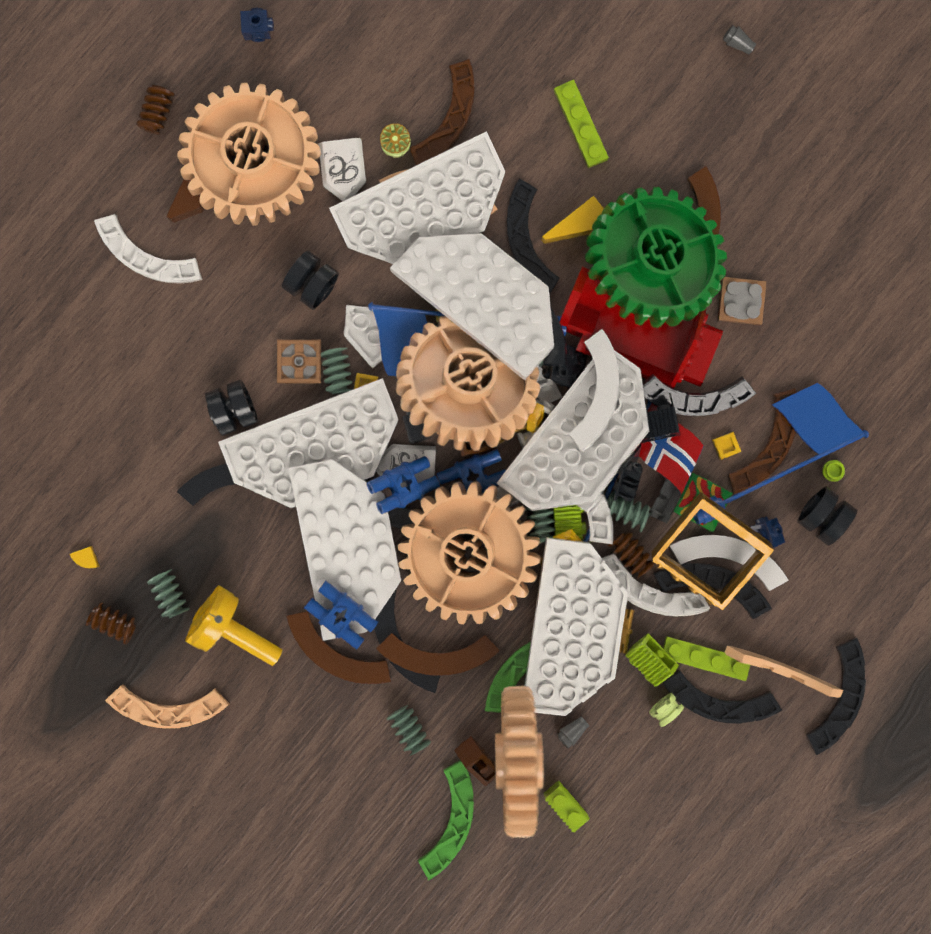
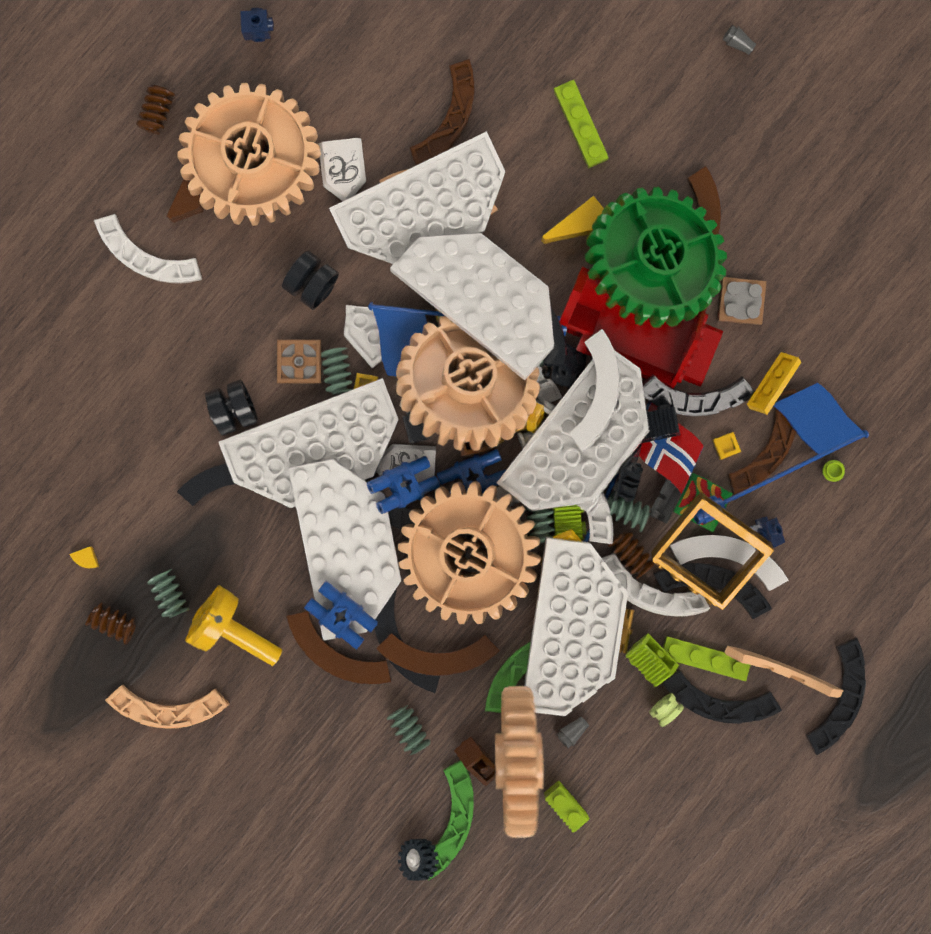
wheel [380,124,411,158] -> none
black tile [507,178,560,295] -> none
black wheel [797,486,857,546] -> none
none -> black wheel [398,839,439,881]
none -> yellow plate [747,352,801,415]

